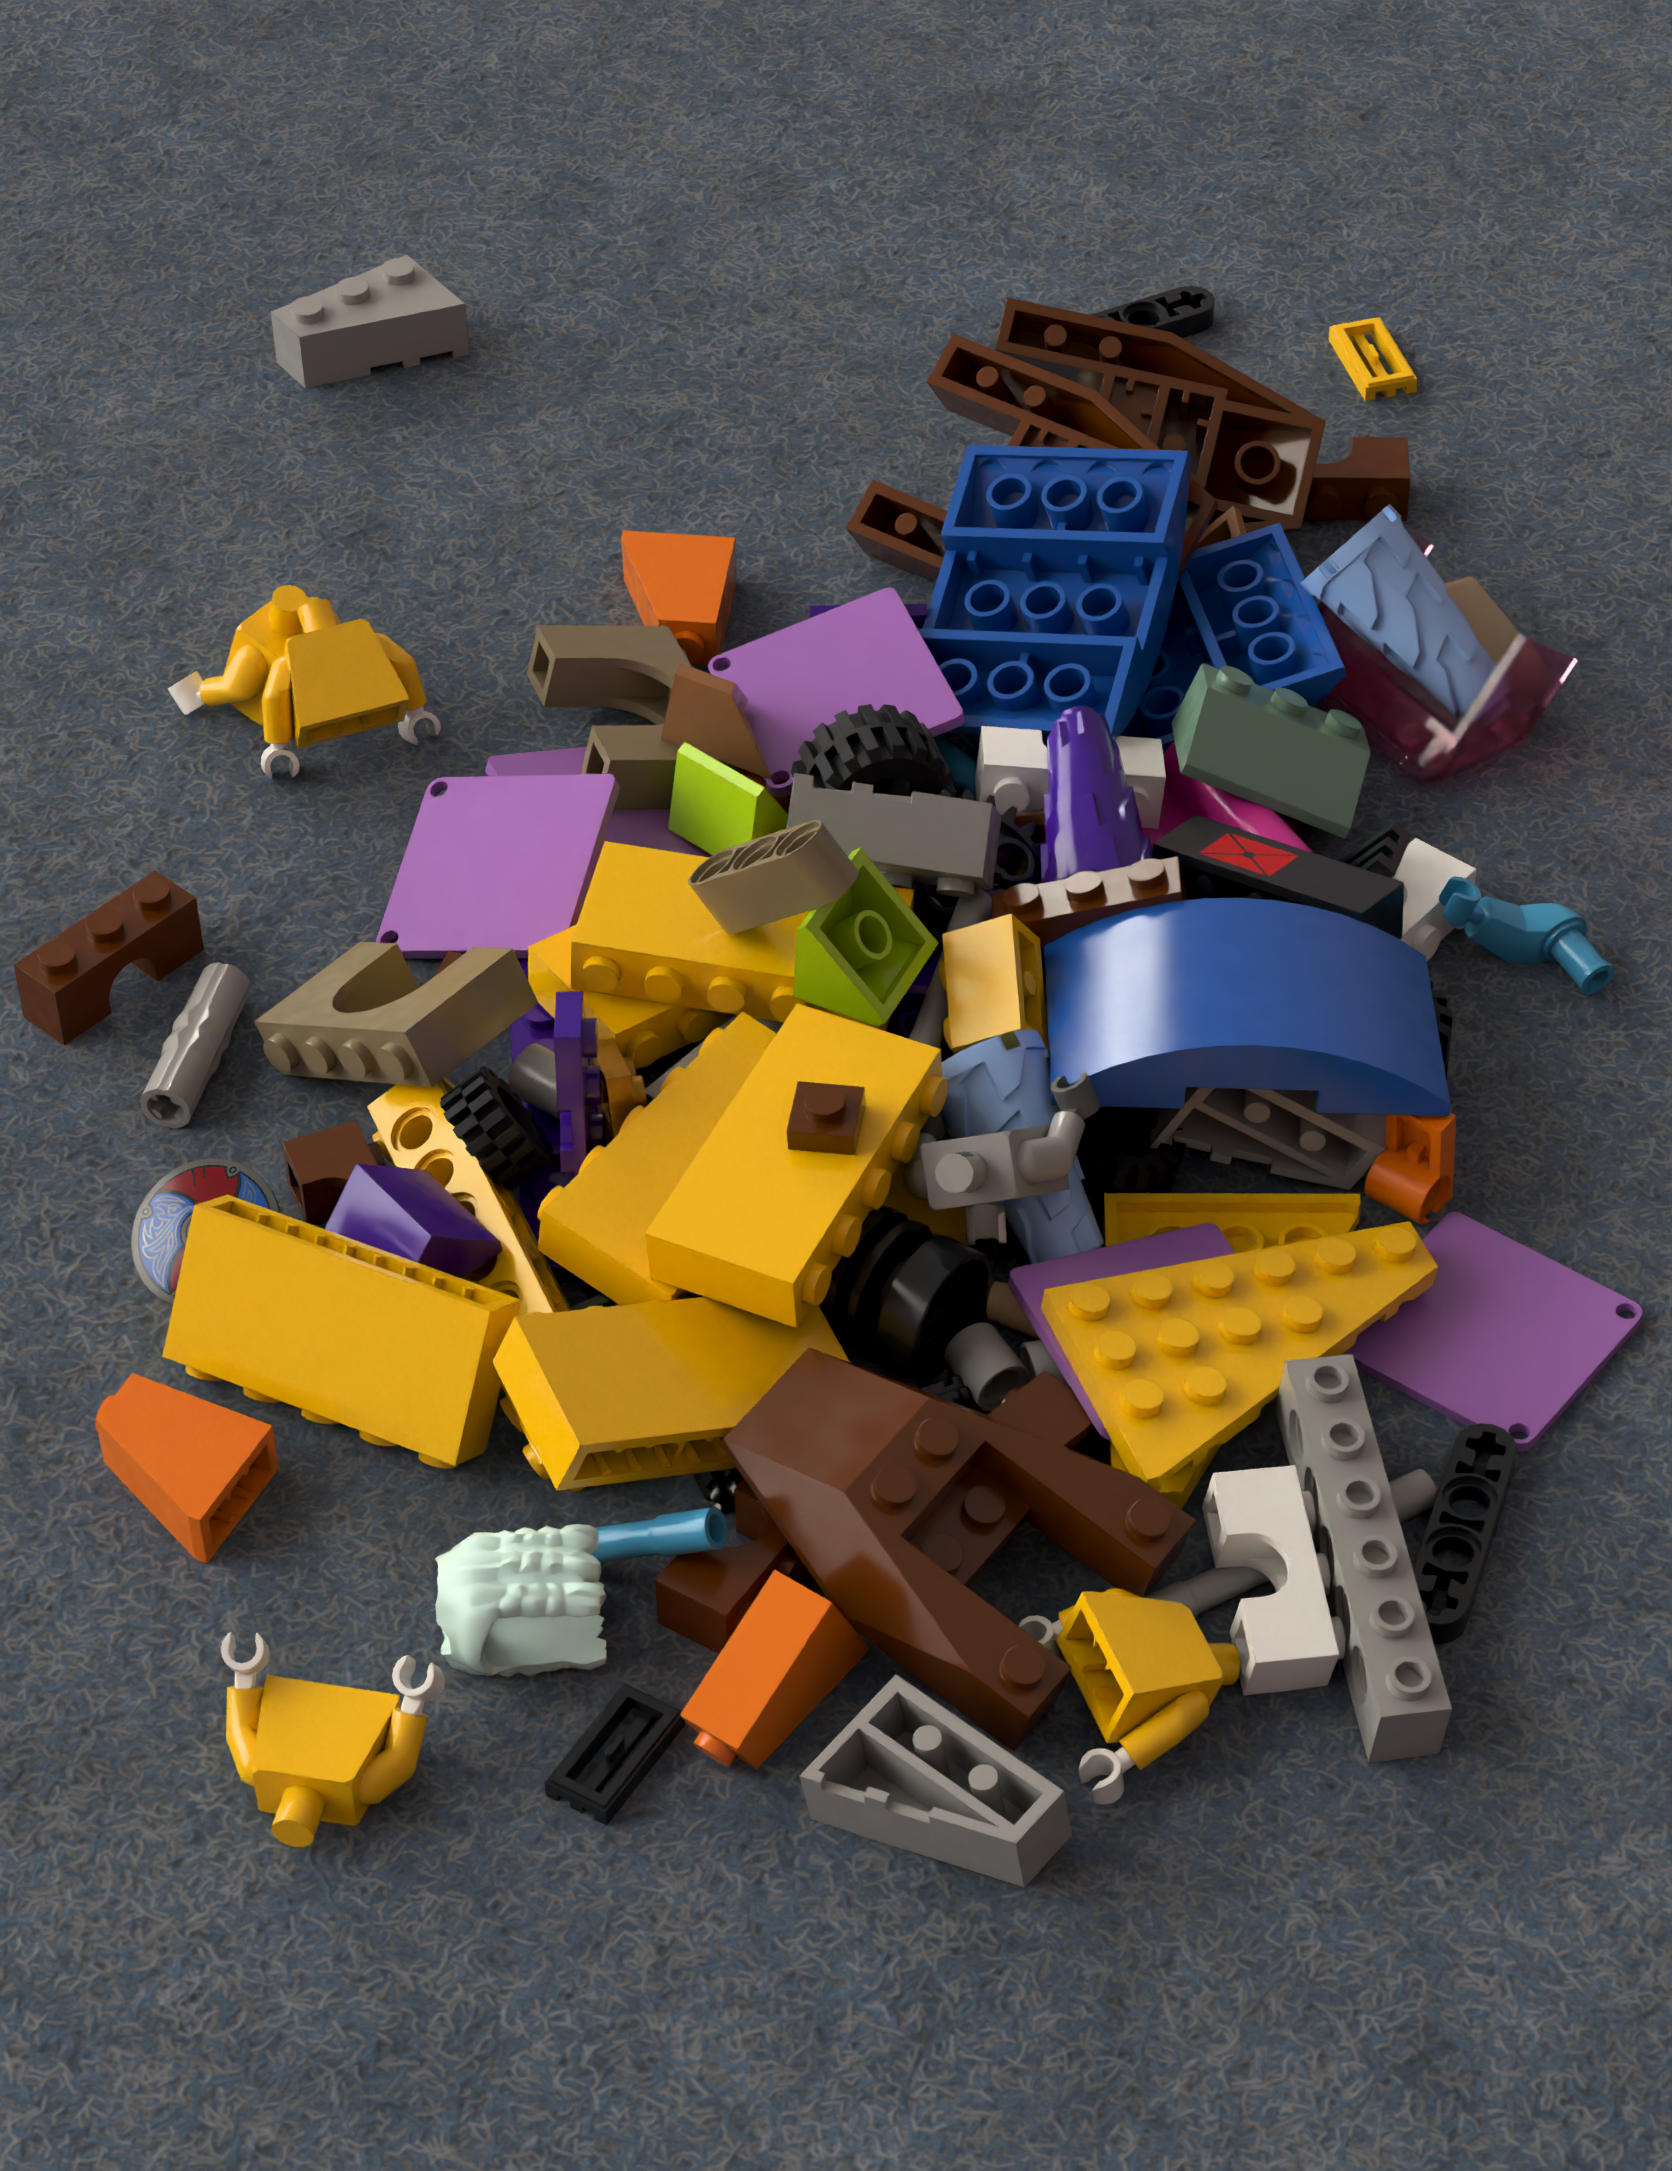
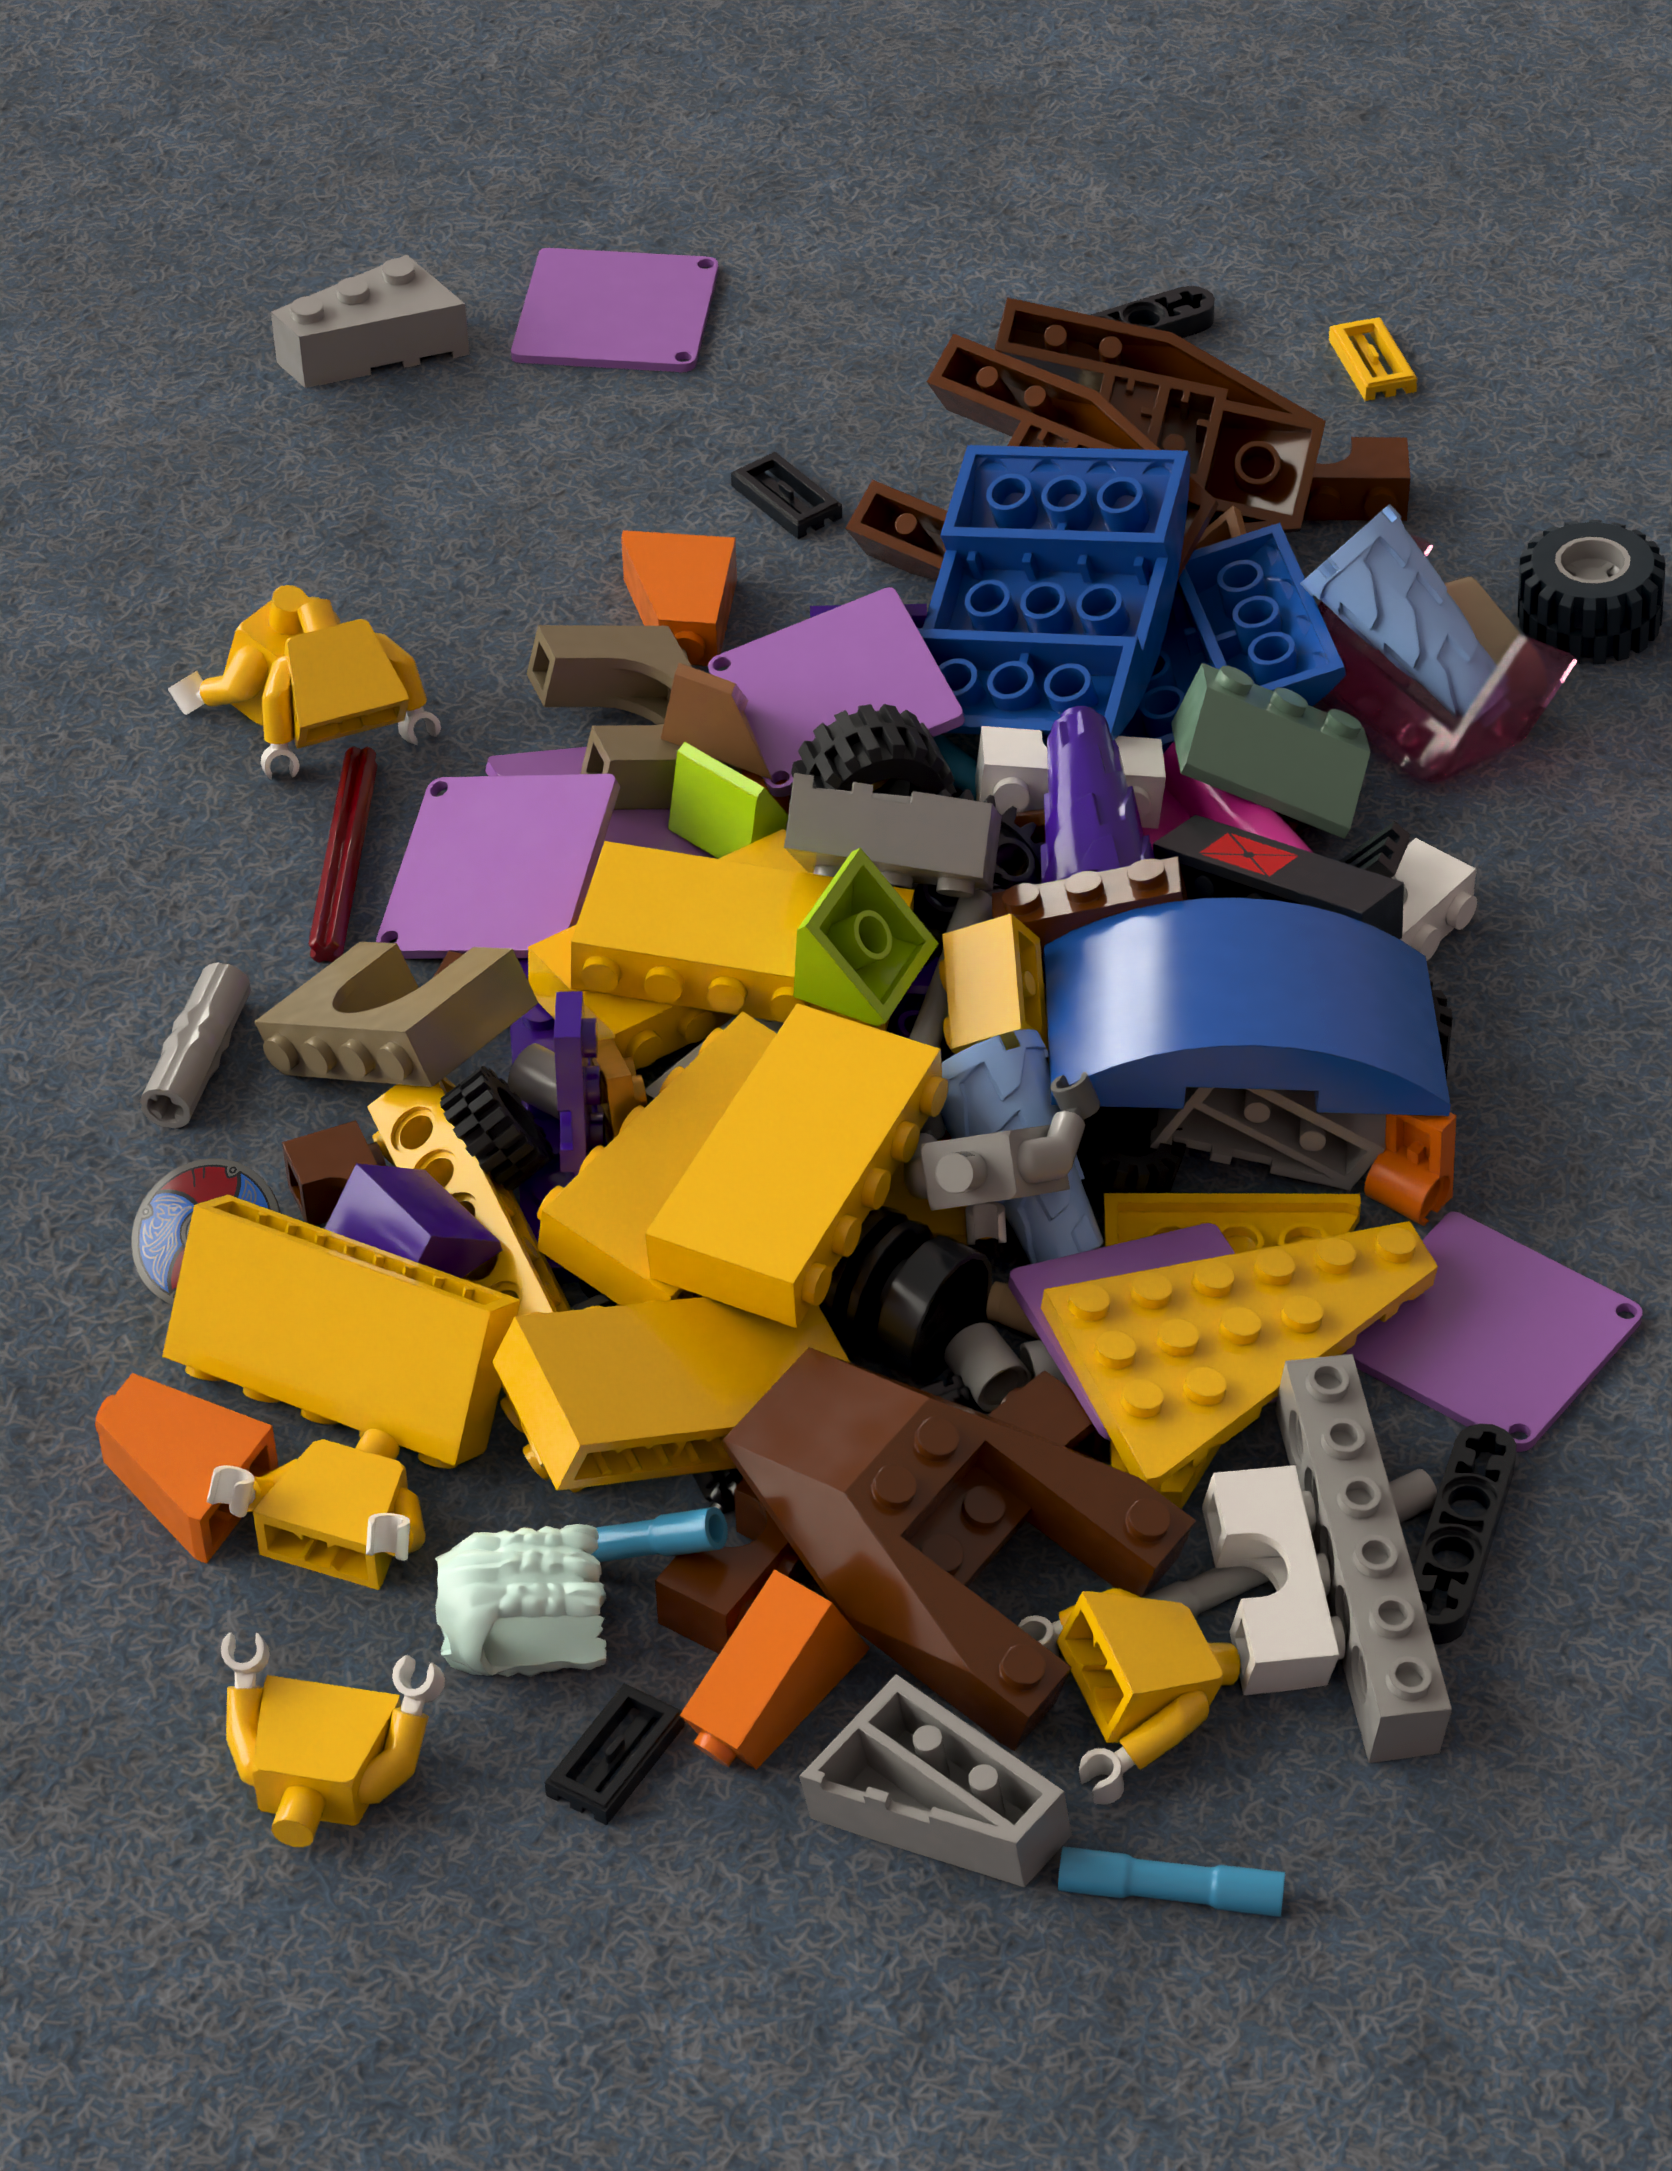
reddish brown arch [14,871,204,1045] -> none
dark tan beam [688,820,859,934] -> none
reddish brown plate [786,1081,866,1155] -> none
dark azure arm [1439,876,1615,995] -> none
none -> yellow torso [206,1429,426,1590]
none -> dark red axle [308,746,378,963]
none -> medium lavender piece [511,248,719,372]
none -> black tile [731,452,842,539]
none -> dark azure piece [1058,1846,1285,1917]
none -> black wheel [1517,520,1666,665]

